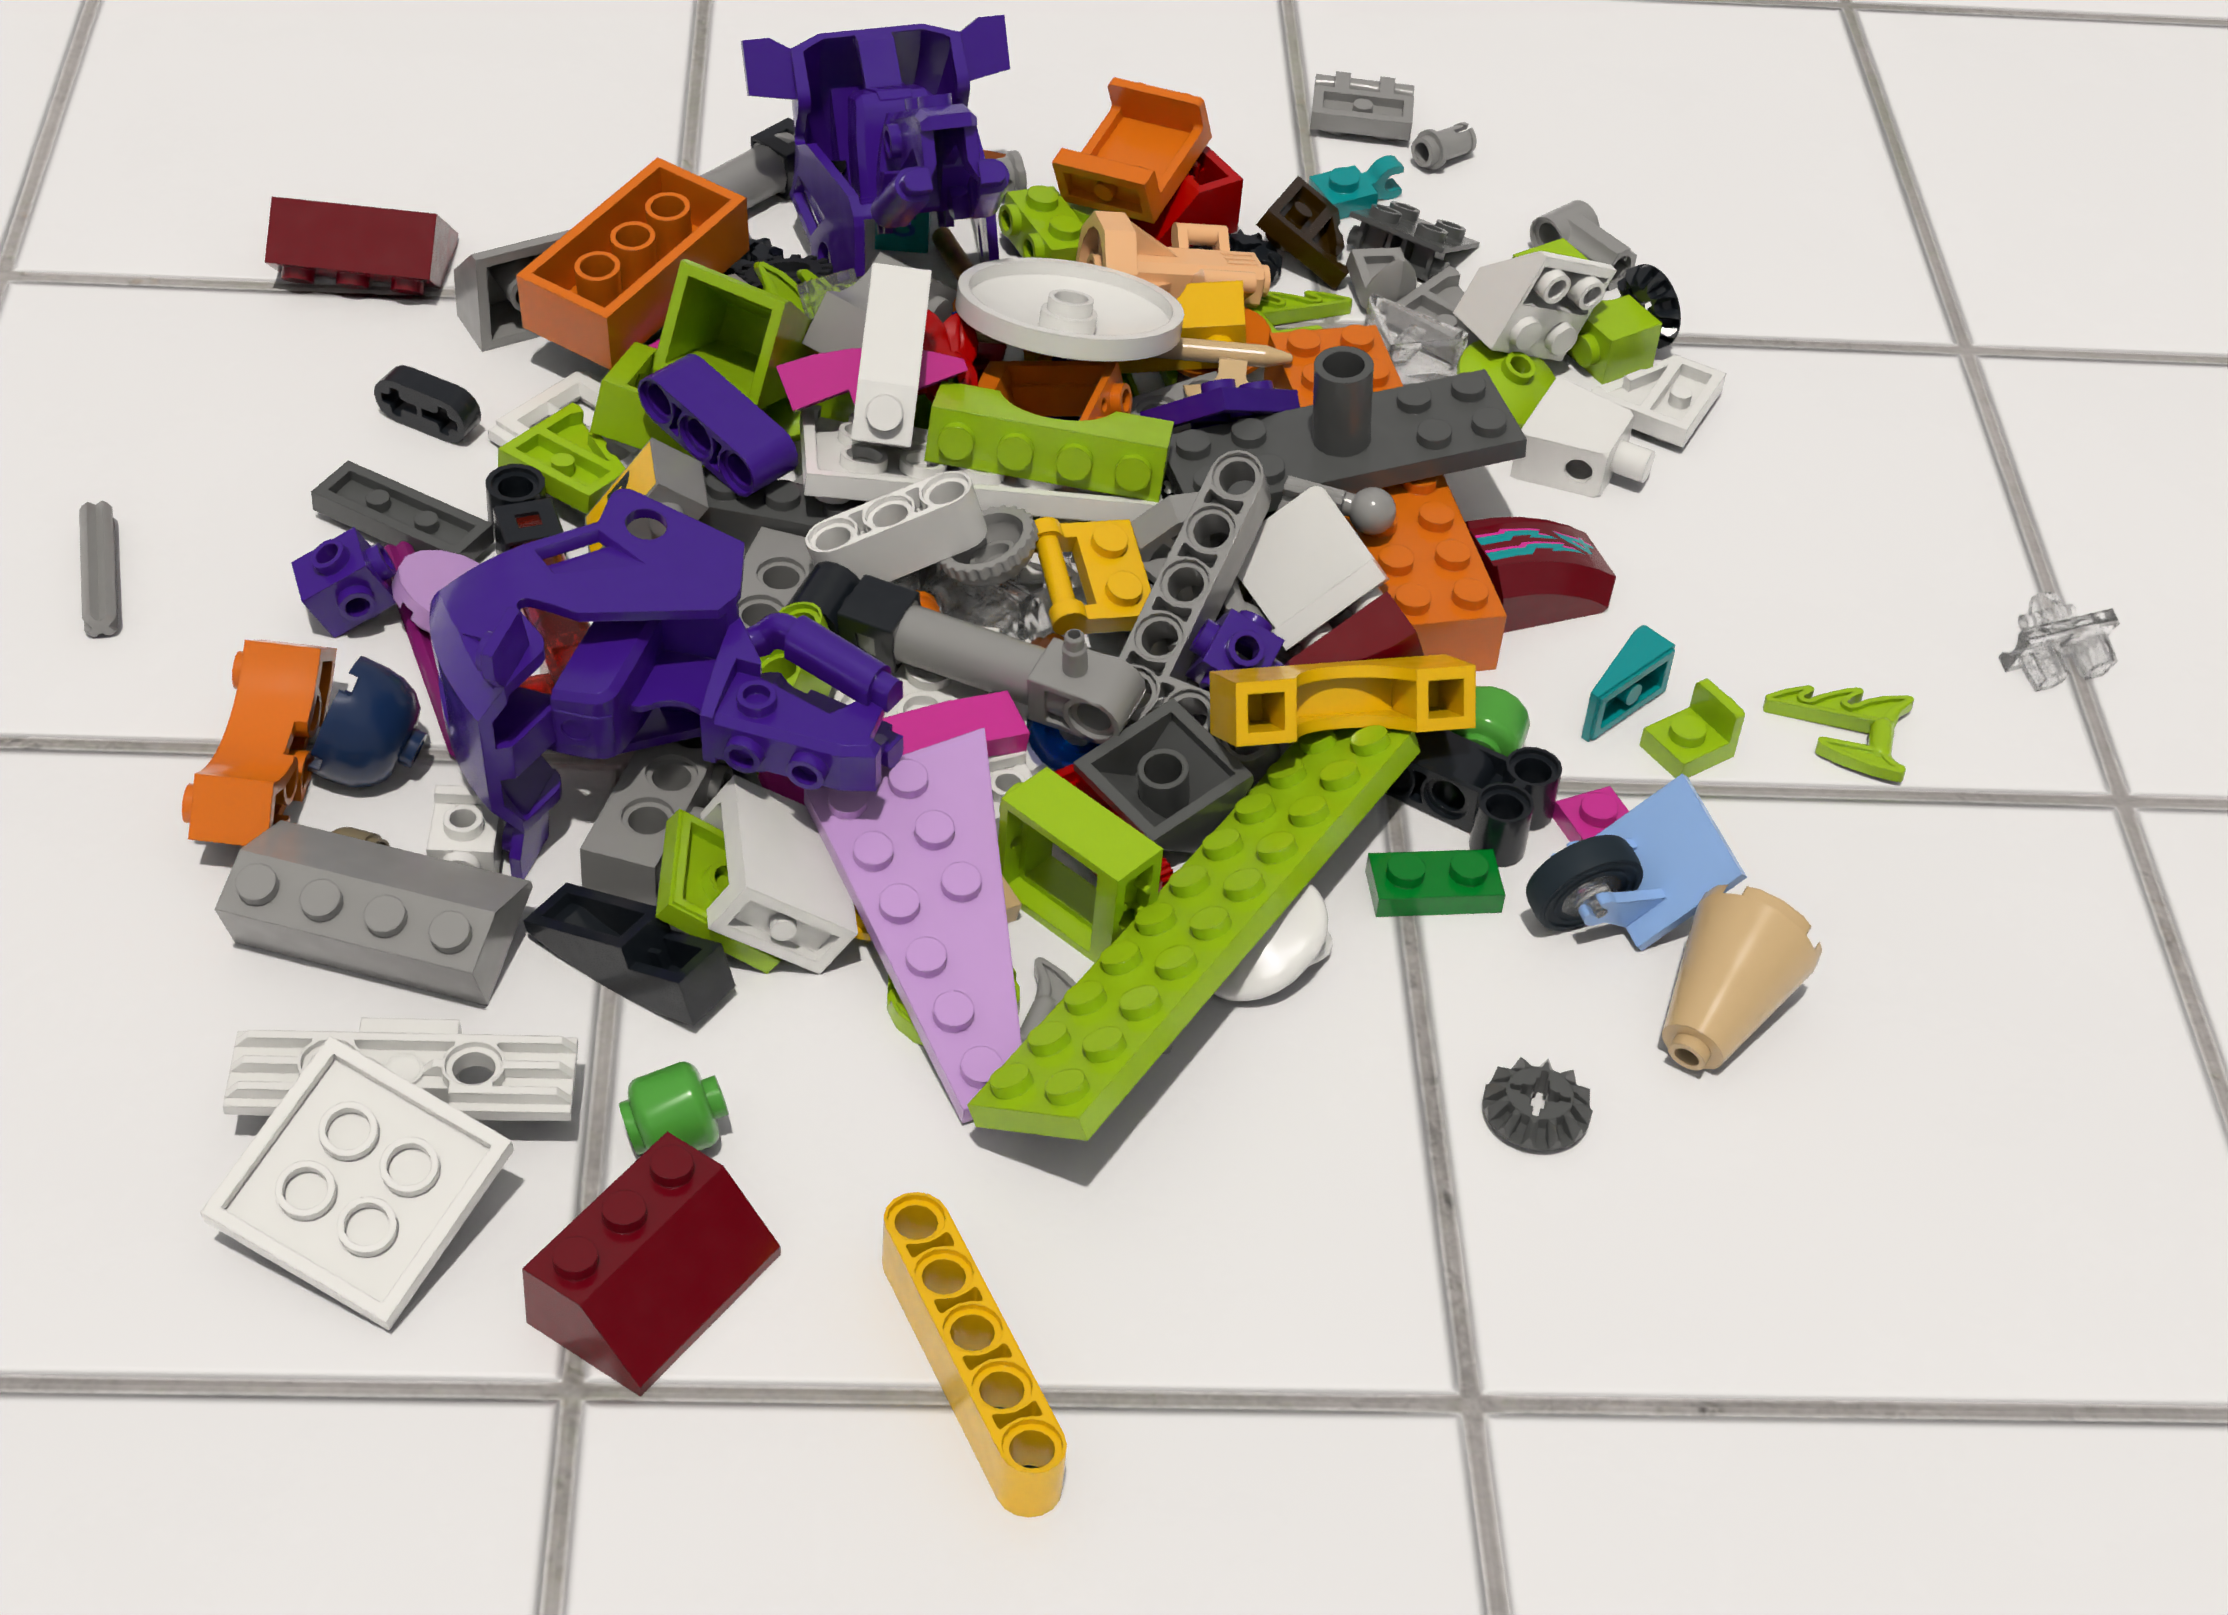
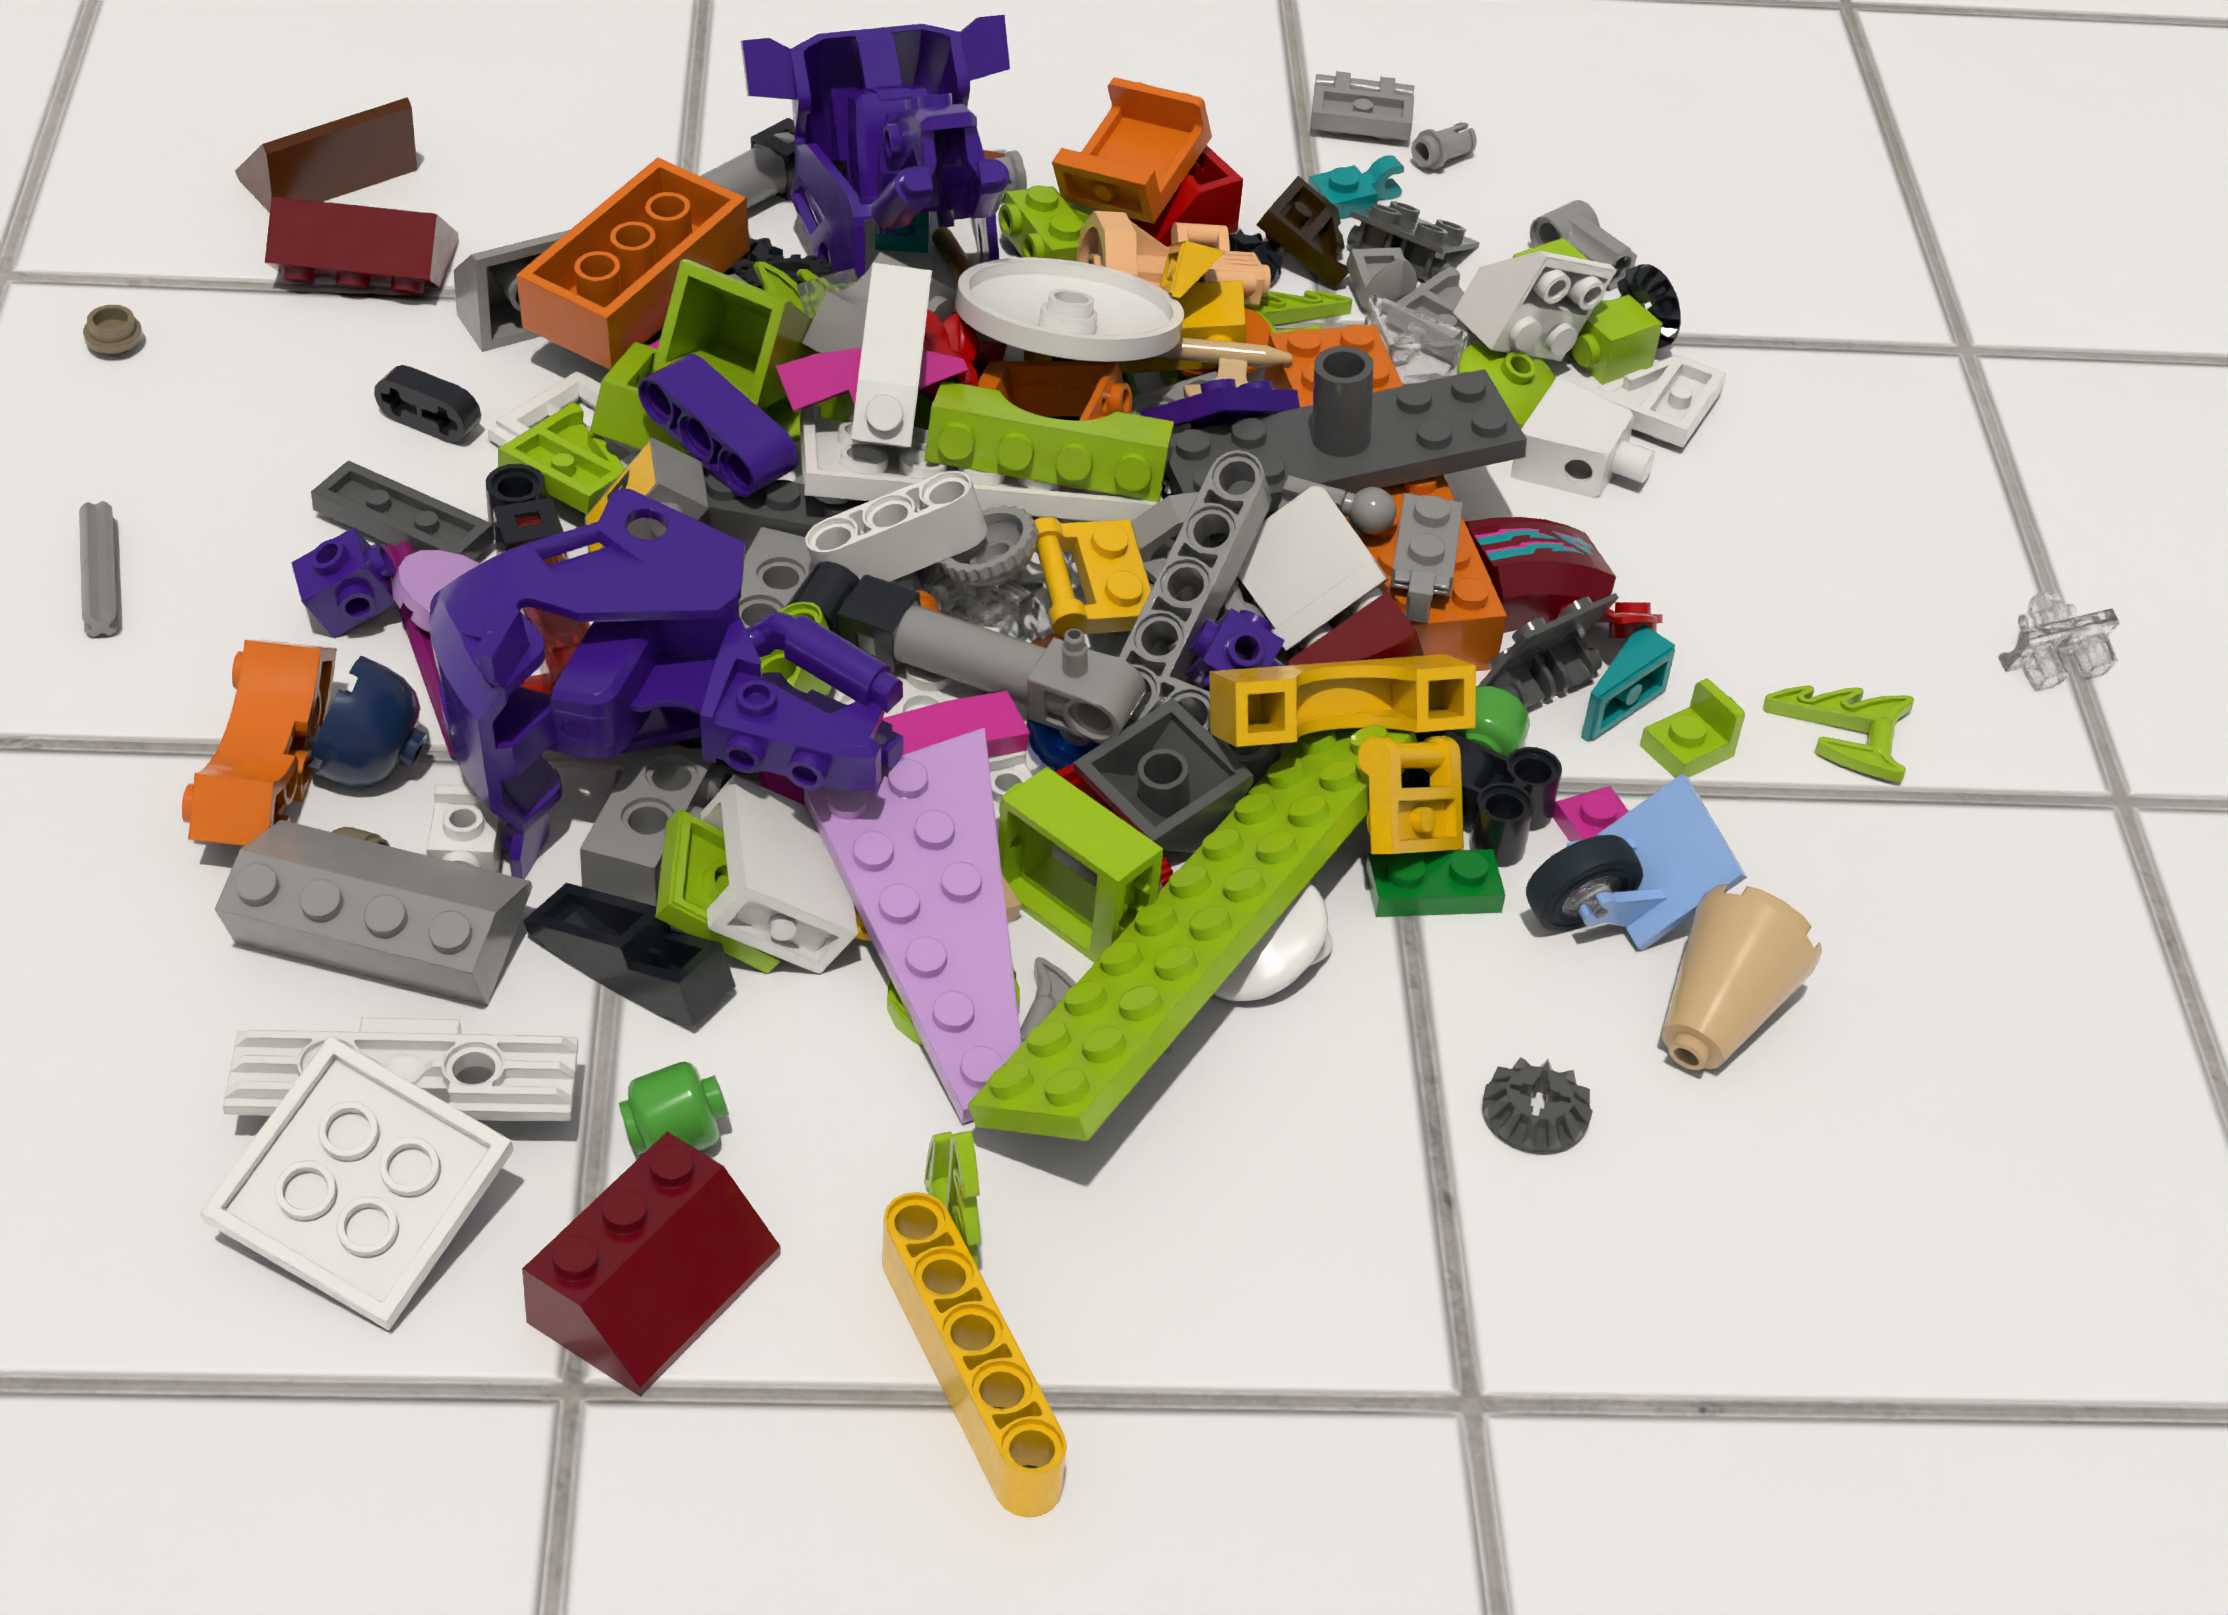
none -> dark tan plate [83,305,142,356]
none -> reddish brown slope [235,97,417,213]
none -> lime piece [924,1130,981,1269]
none -> yellow slope [1159,241,1225,299]
none -> yellow plate [1357,736,1464,854]
none -> light grey hinge [1390,493,1463,623]
none -> dark grey hinge [1478,593,1619,709]
none -> red plate [1557,602,1663,638]

